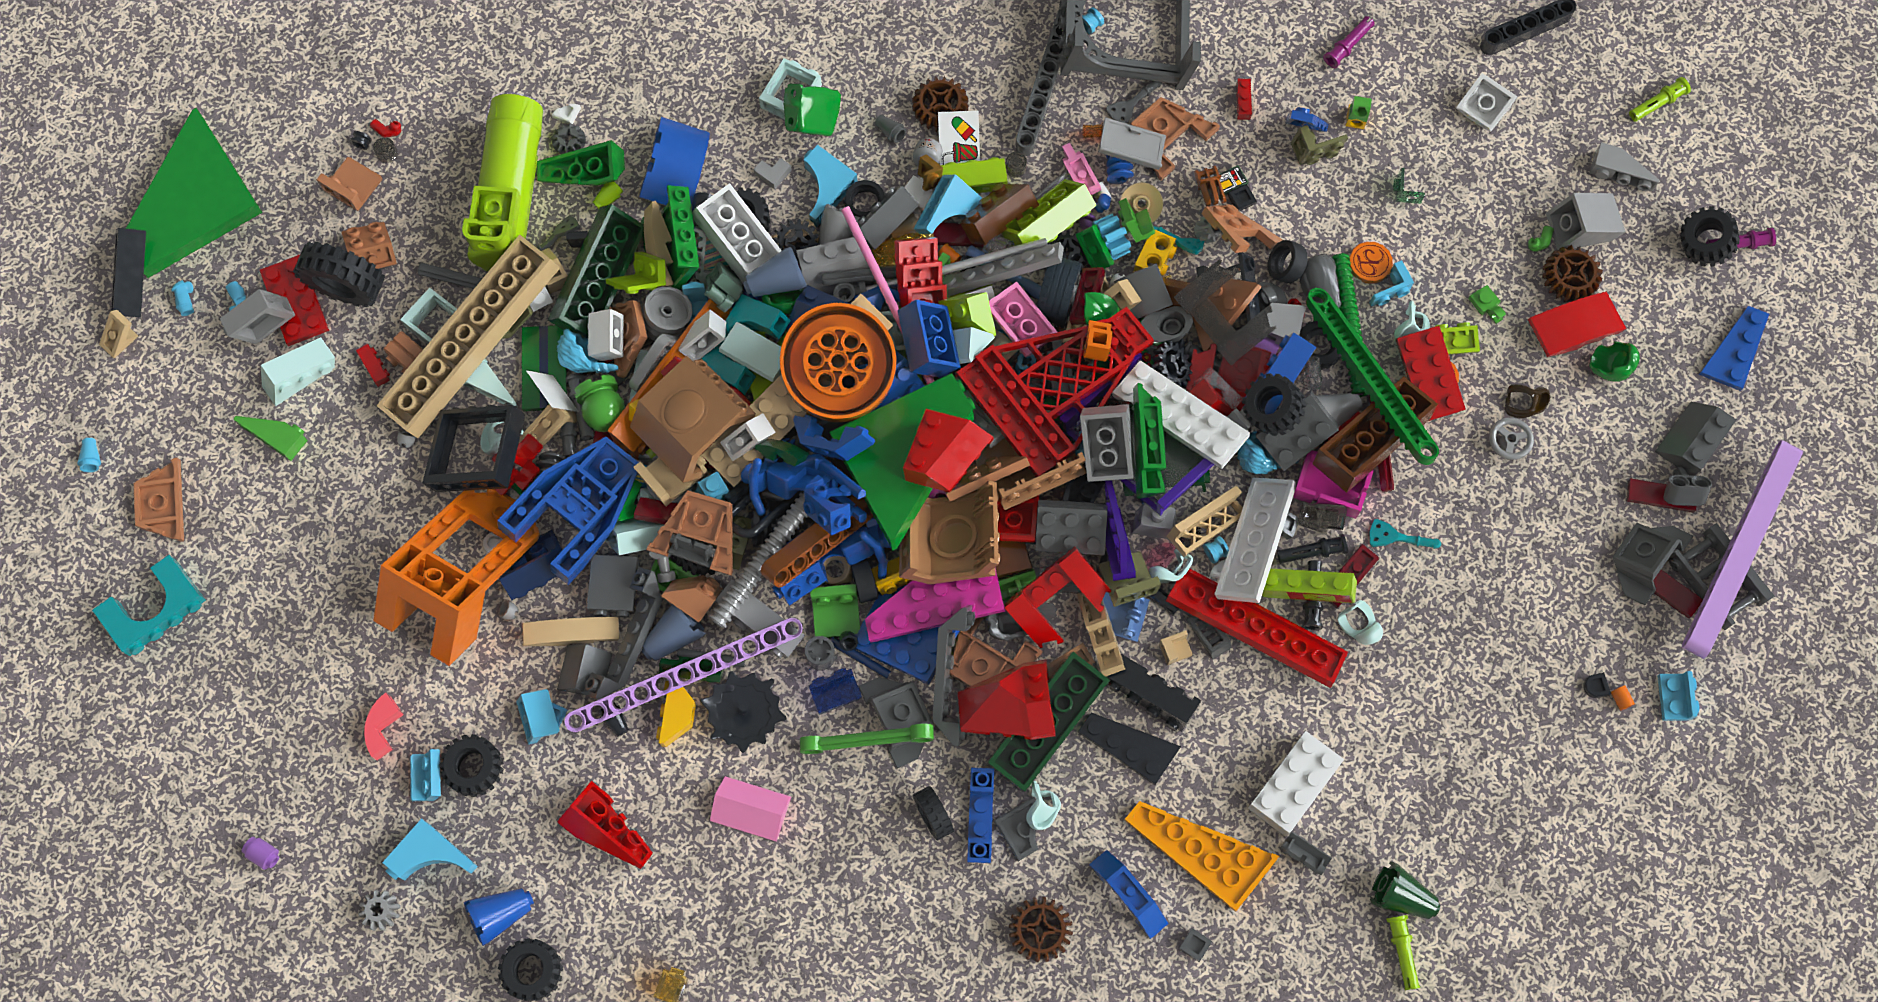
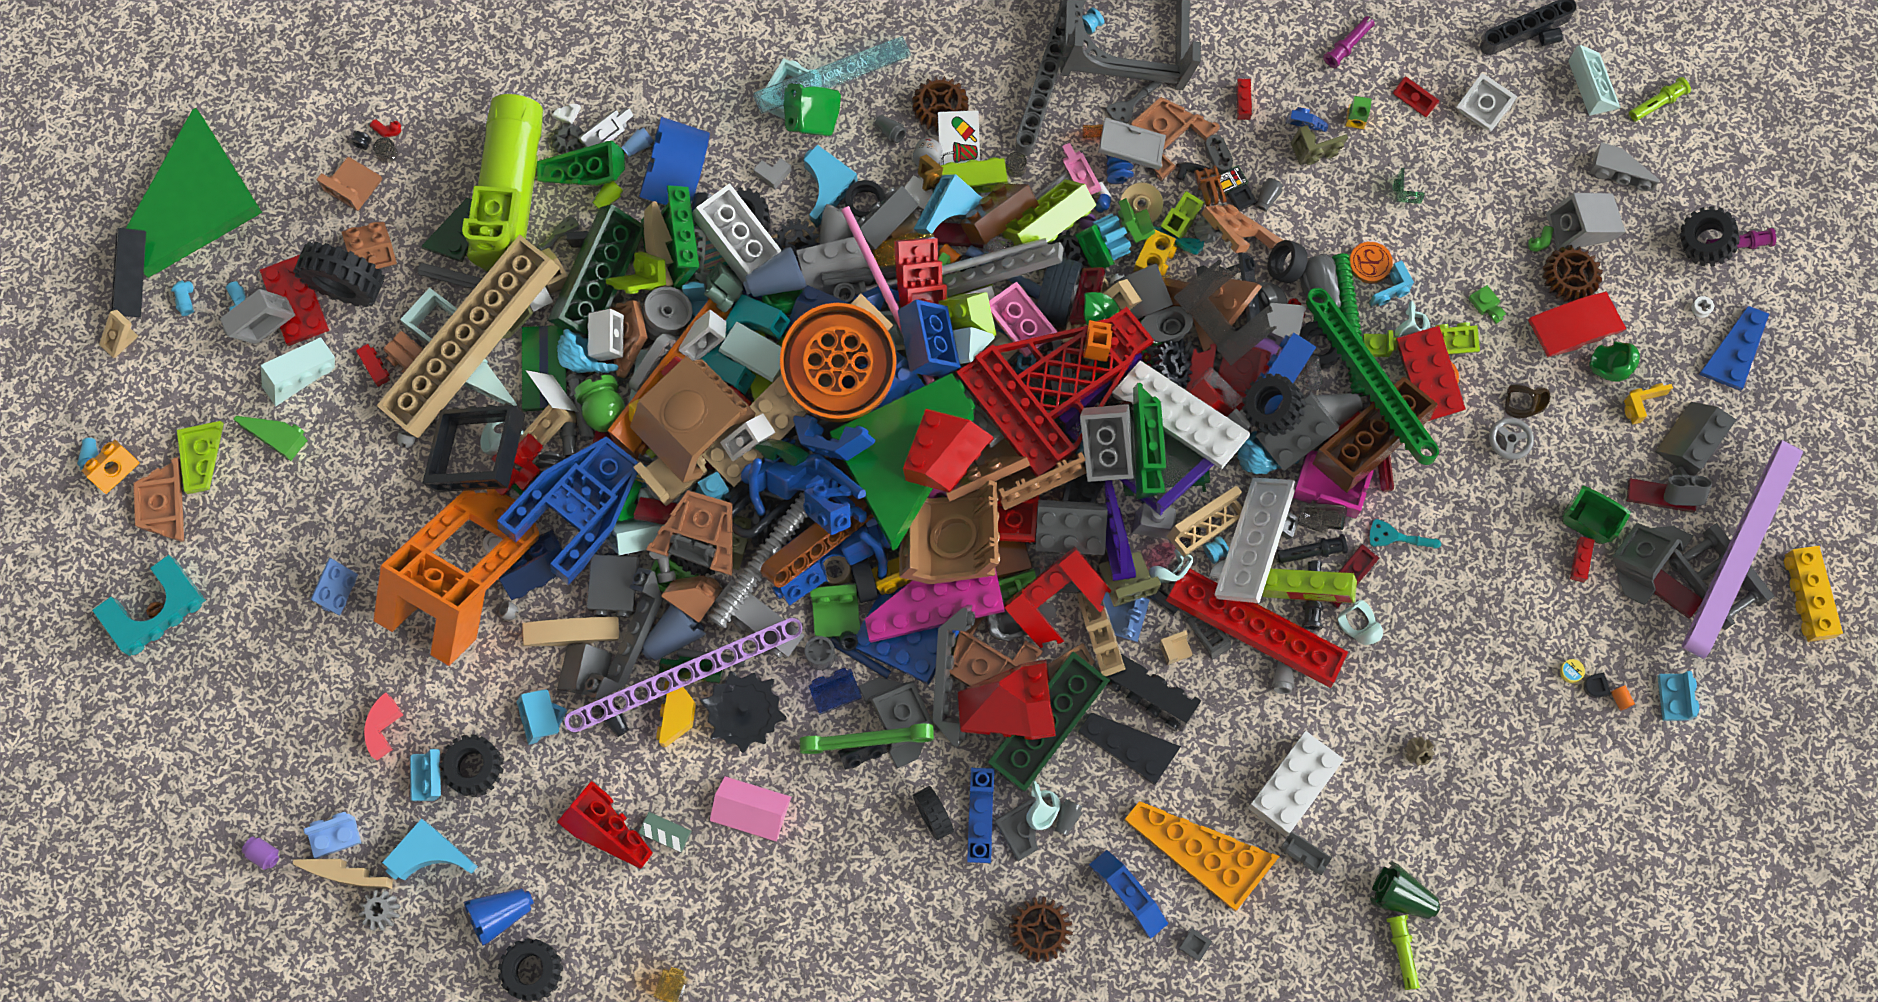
none -> light orange brick [81,439,140,494]
none -> dark orange hinge [146,602,164,619]
none -> lime wing [177,421,224,494]
none -> tan slope [293,859,393,889]
none -> light blue bracket [303,812,361,859]
none -> medium blue hinge [310,558,358,616]
none -> dark green wing [421,198,472,262]
none -> hinge [578,107,634,147]
none -> light blue cone [622,127,654,157]
none -> sand green tile [639,812,692,853]
none -> clear light blue tile [753,36,911,114]
none -> black hinge [838,744,888,770]
none -> dark grey cone [1055,799,1083,836]
none -> lime brick [1161,191,1205,239]
none -> black bar [1176,162,1211,181]
none -> dark grey beam [1205,134,1233,174]
none -> dark grey cone [1256,178,1283,212]
none -> light grey cone [1272,661,1295,694]
none -> lime bracket [1363,330,1397,357]
none -> red slope [1392,76,1440,118]
none -> dark tan gear [1404,736,1435,766]
none -> black hinge [1539,27,1563,46]
none -> tile [1560,659,1585,683]
none -> green piece [1561,485,1631,544]
none -> light aqua slope [1569,45,1621,116]
none -> red piece [1570,537,1595,583]
none -> yellow bracket [1624,383,1673,425]
none -> white bush [1691,296,1714,318]
none -> yellow brick [1784,546,1843,642]

